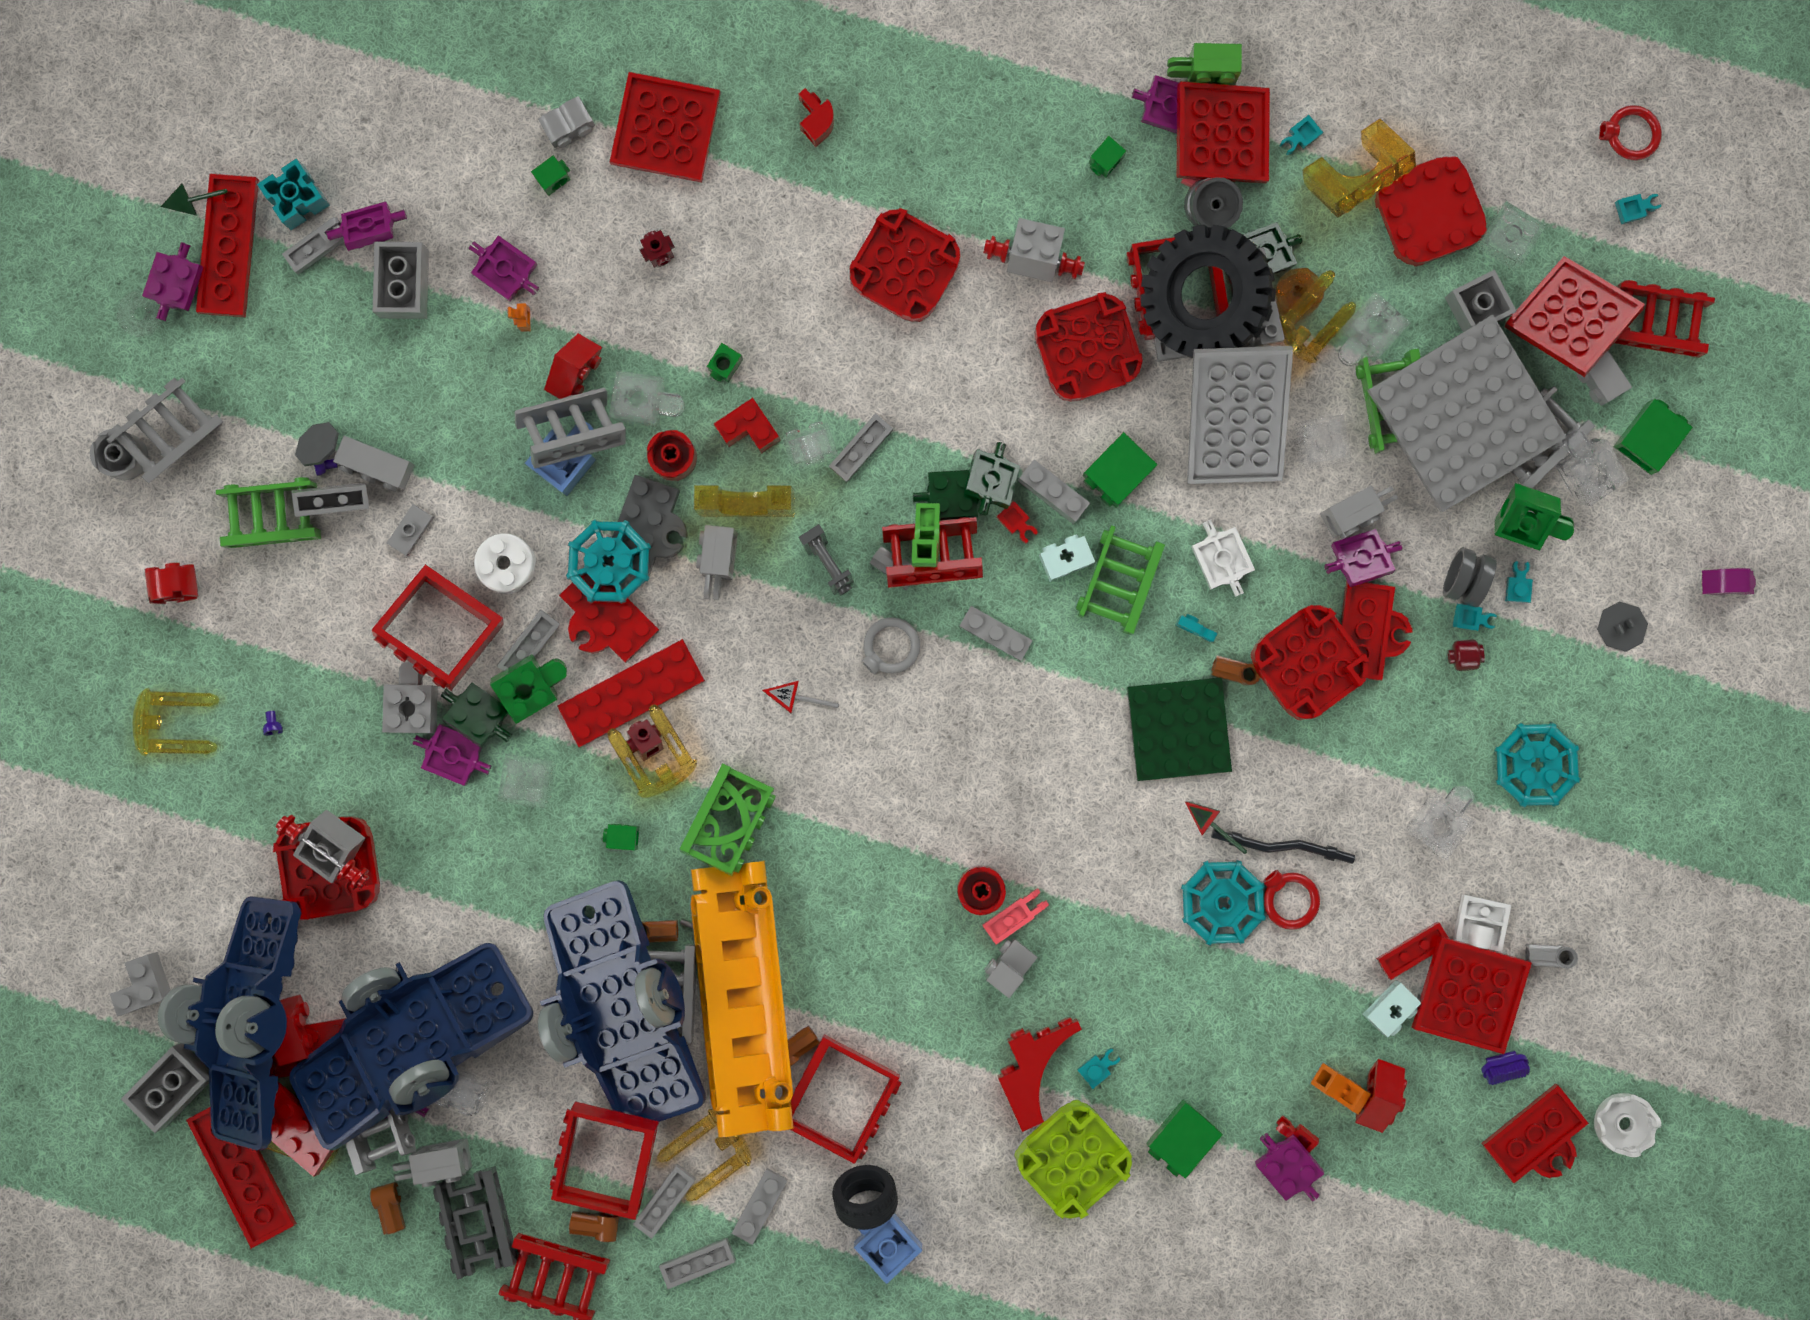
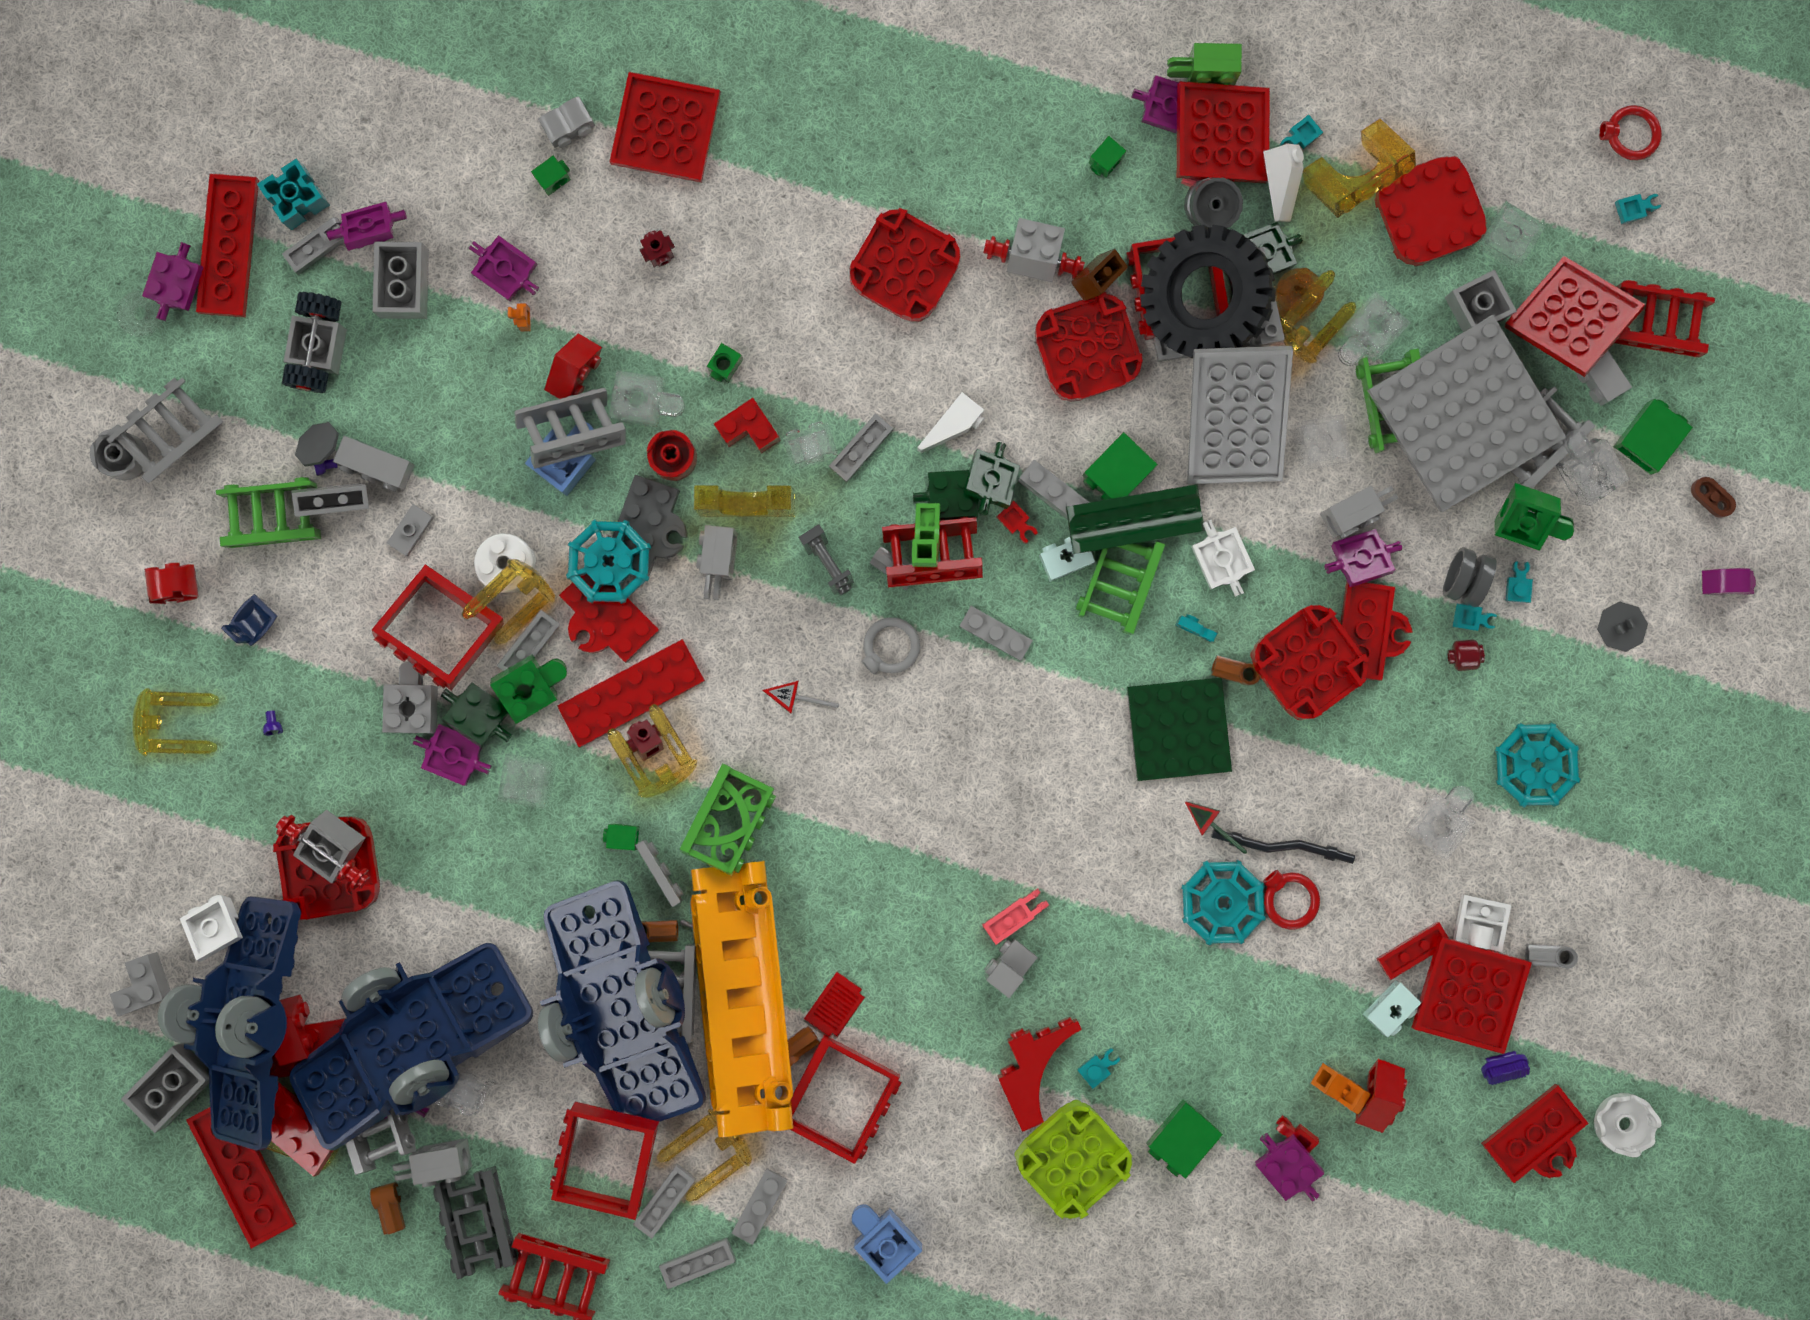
dark green piece [160,183,228,216] -> none
dark orange piece [569,1211,619,1242] -> none
red brick [798,88,834,147] -> none
black tyre [832,1165,898,1230] -> none
red brick [957,866,1006,915] -> none
none -> white plate [180,895,243,962]
none -> dark blue piece [221,594,278,646]
none -> brick [282,292,347,393]
none -> clear yellow piece [462,559,555,645]
none -> light grey plate [635,840,684,907]
none -> red window [804,972,865,1037]
none -> white slope [917,392,985,453]
none -> dark green plate [1066,484,1205,554]
none -> reddish brown brick [1071,248,1128,301]
none -> white slope [1263,144,1304,222]
none -> copper plate [1691,477,1736,518]

